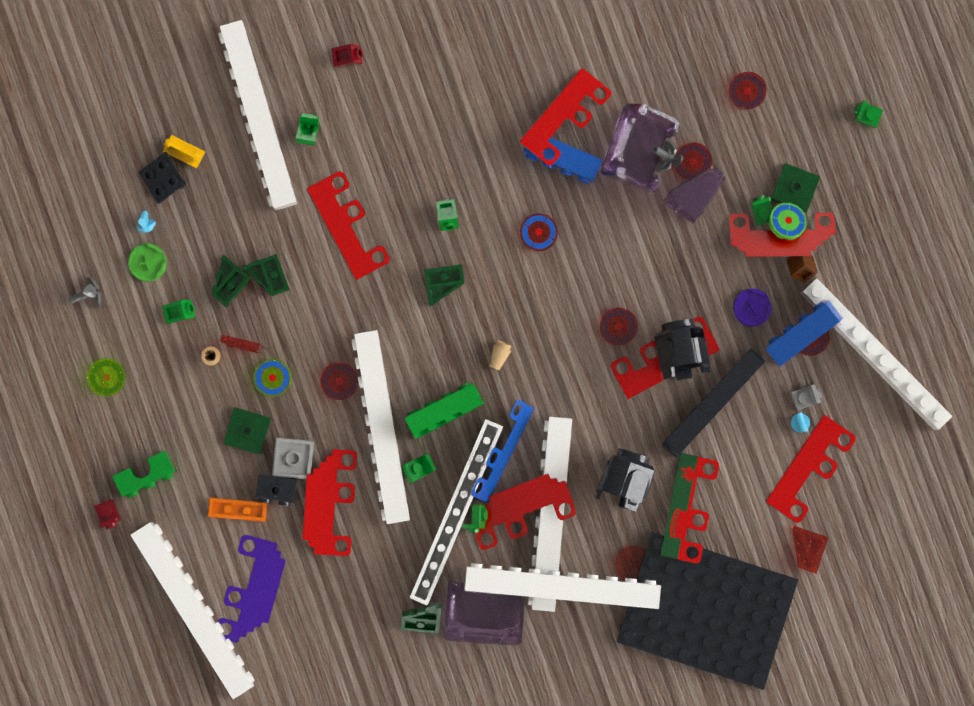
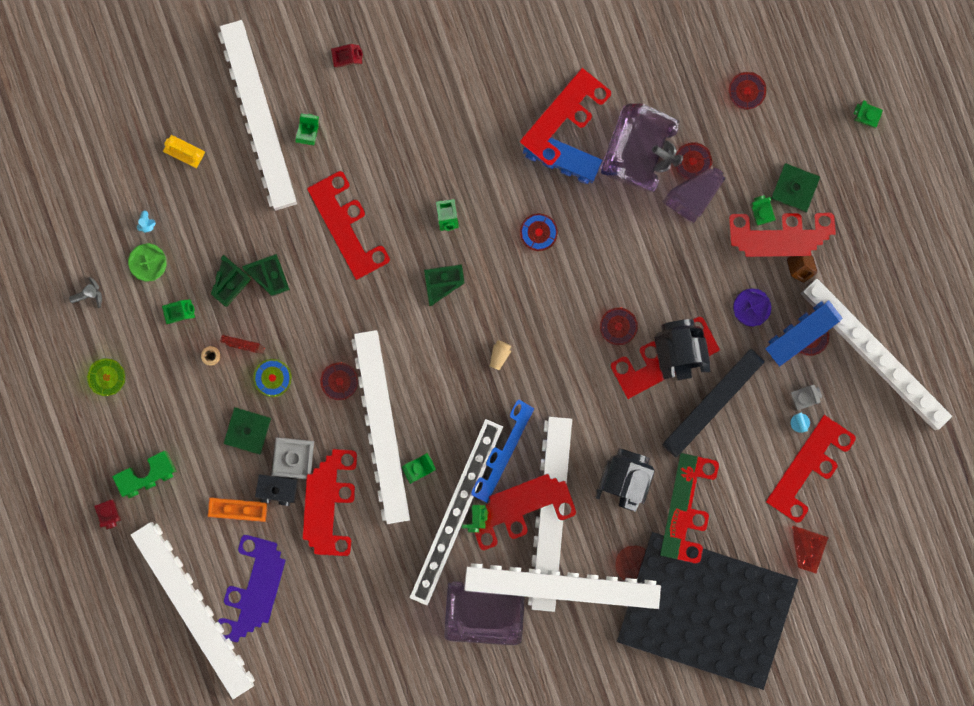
black hinge [139,152,186,204] -> none
dark green wing [401,603,442,634] -> none
green wedge [405,382,484,439] -> none
tile [769,203,807,240] -> none

